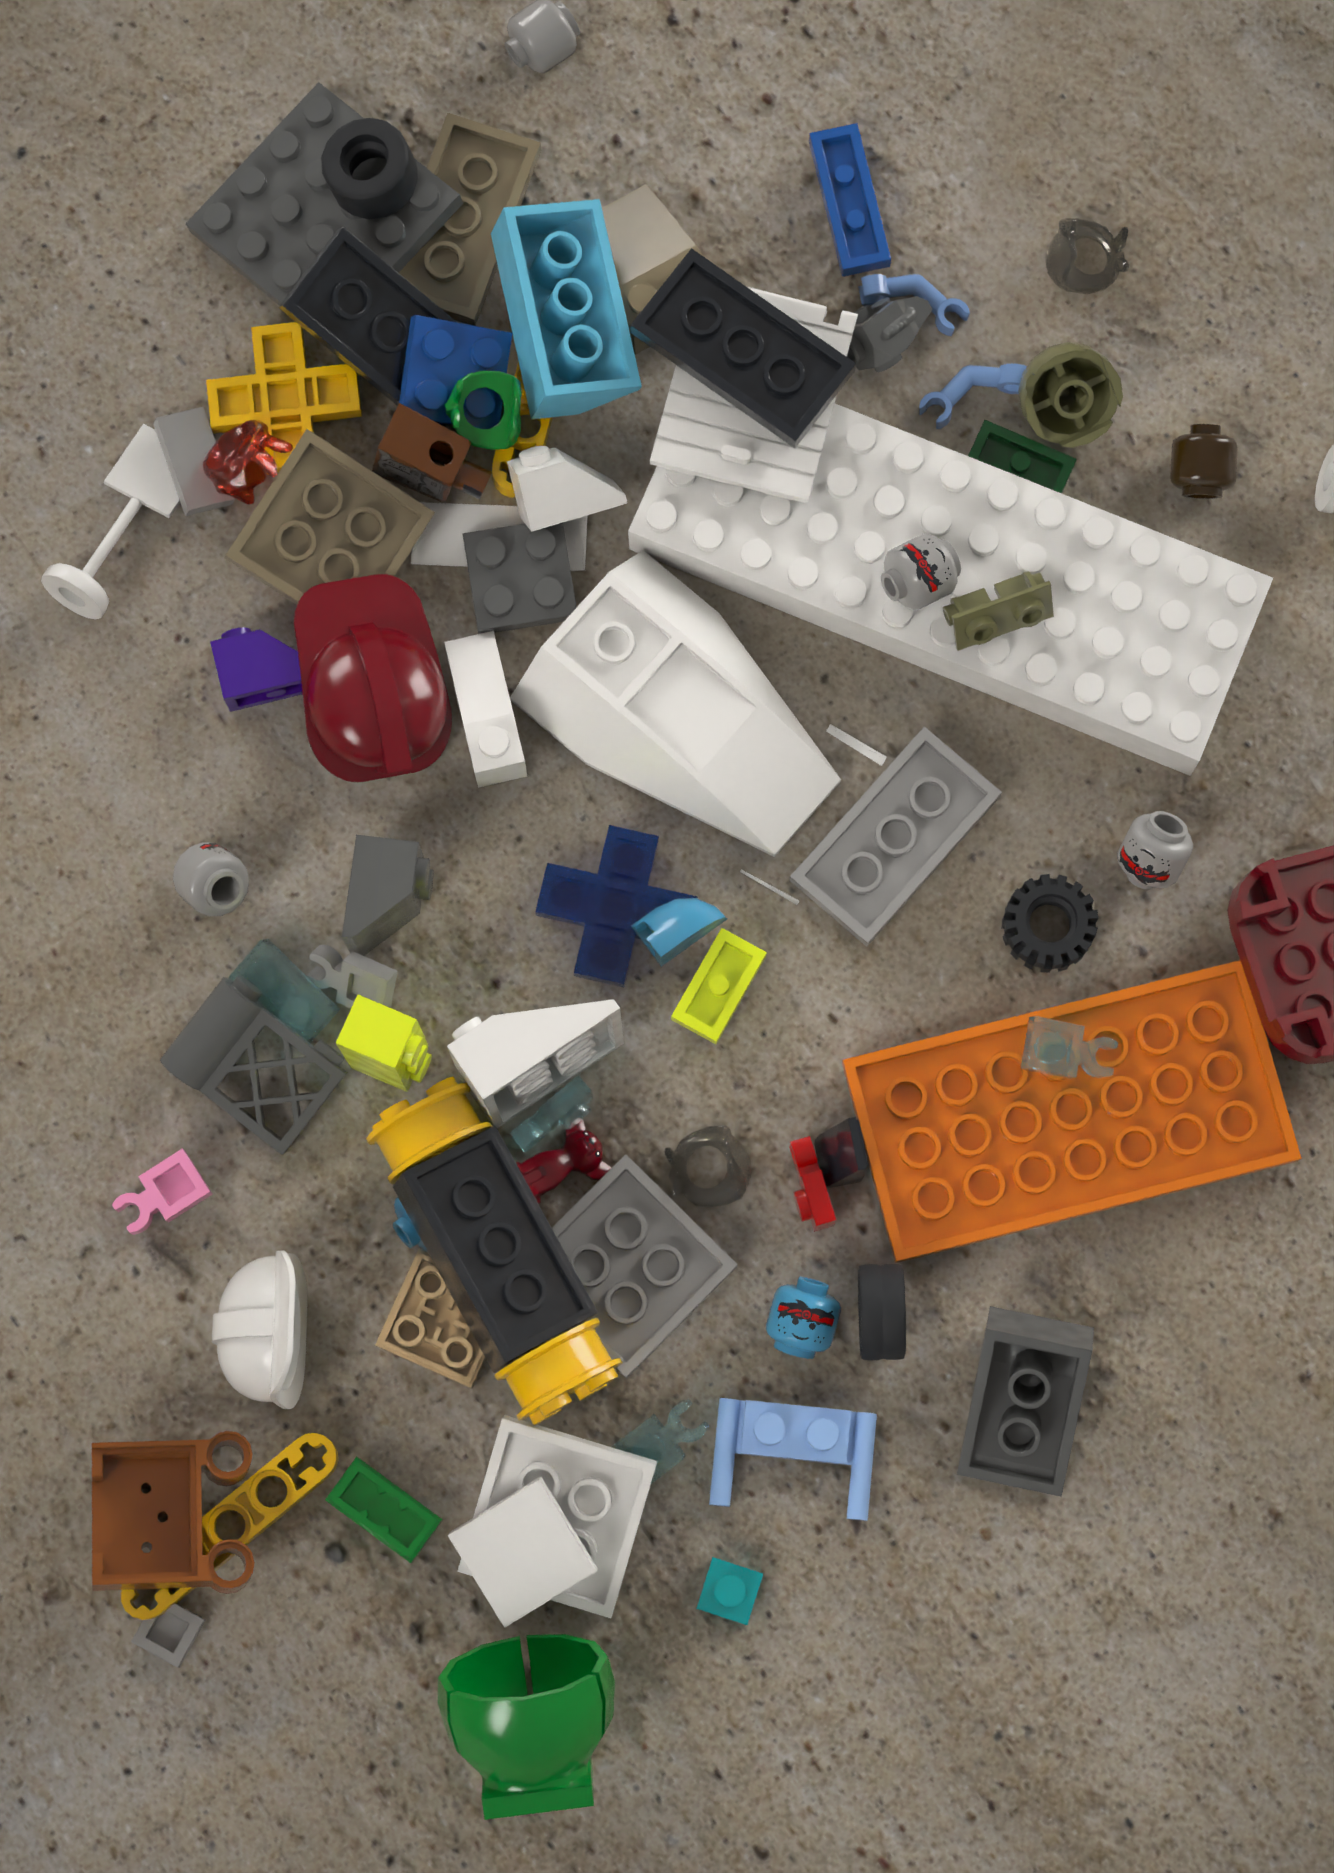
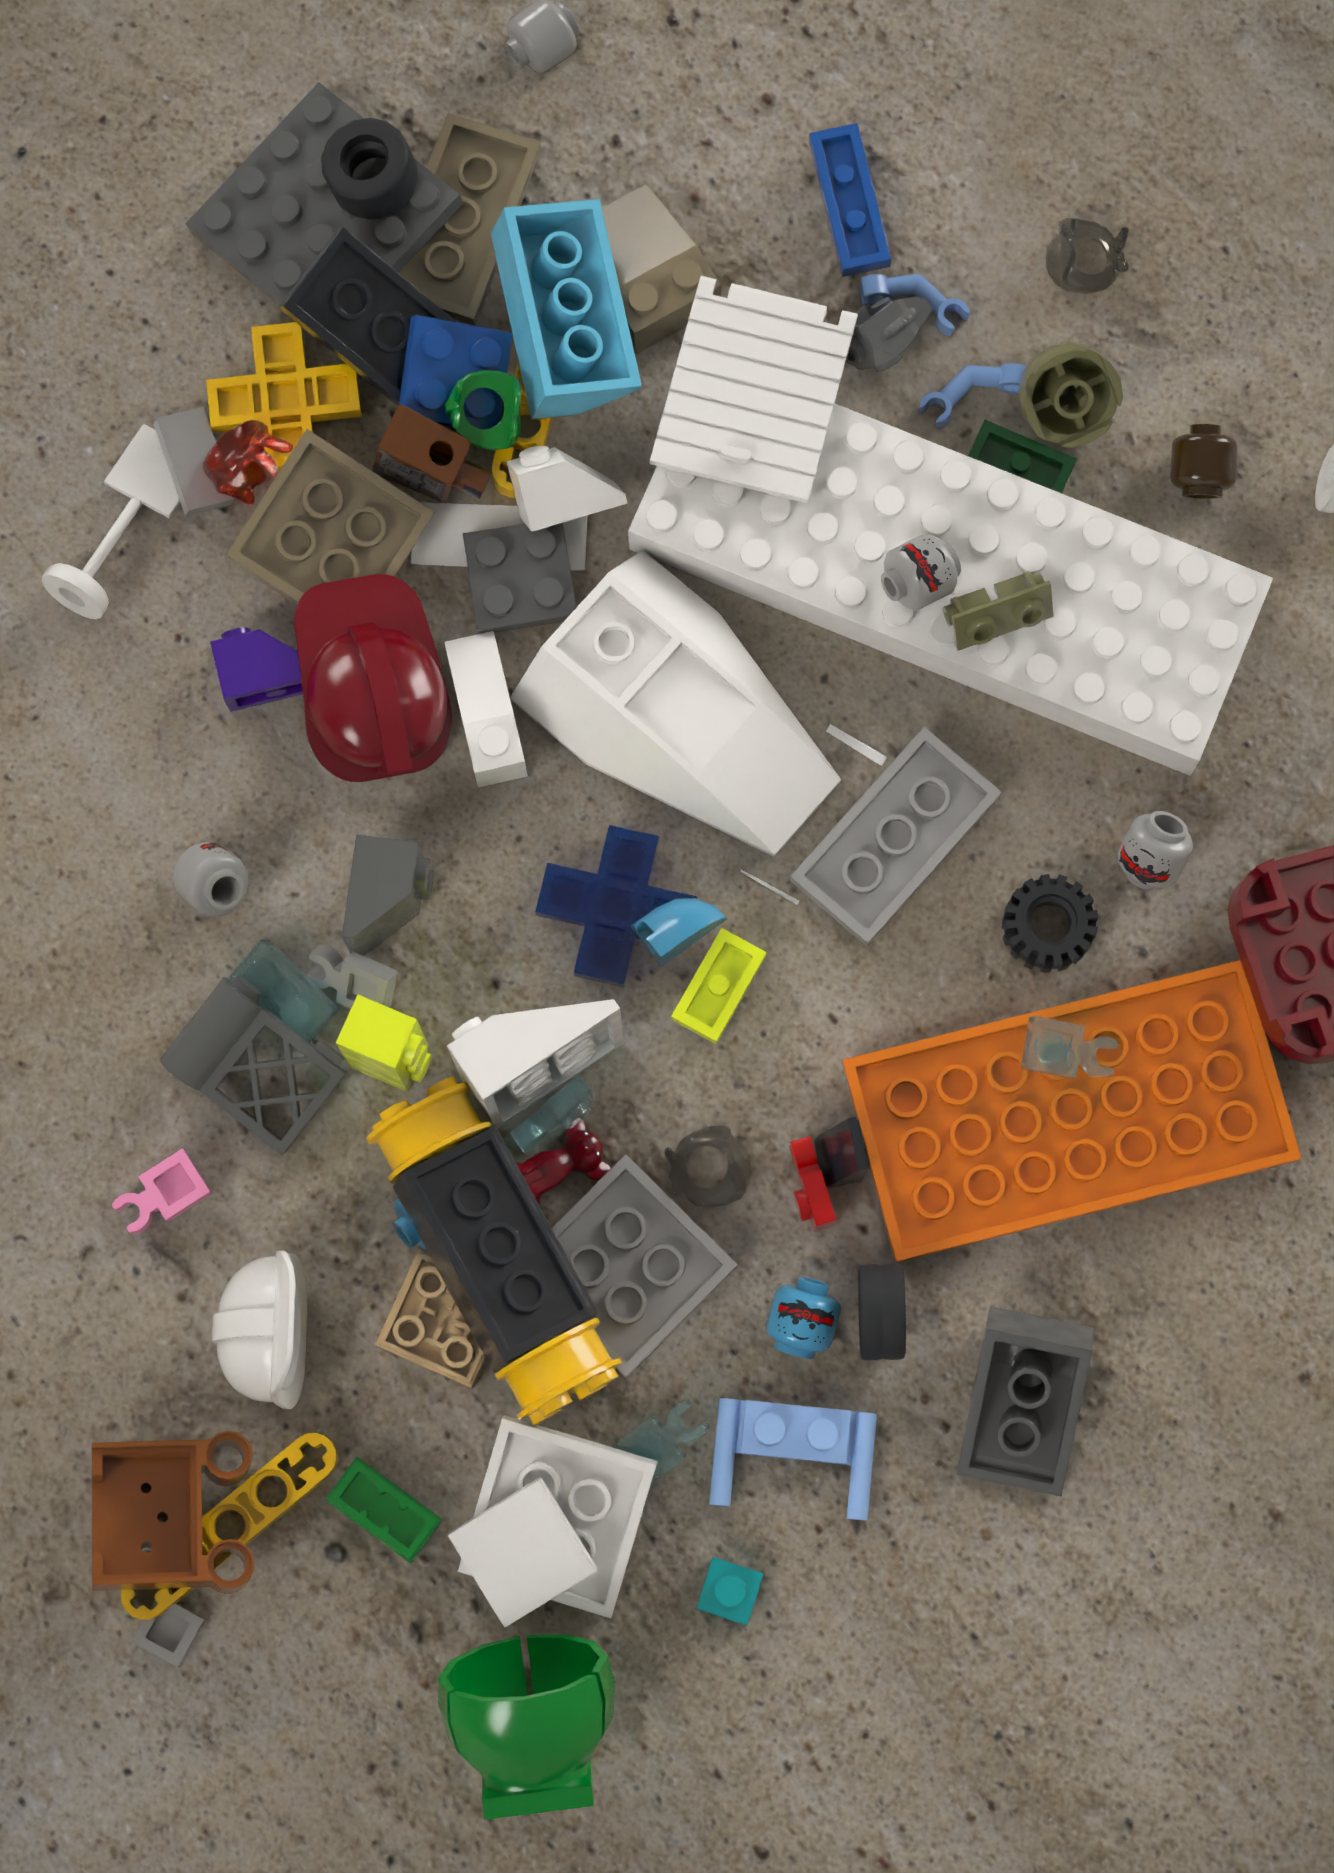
black plate [630,248,856,448] -> none

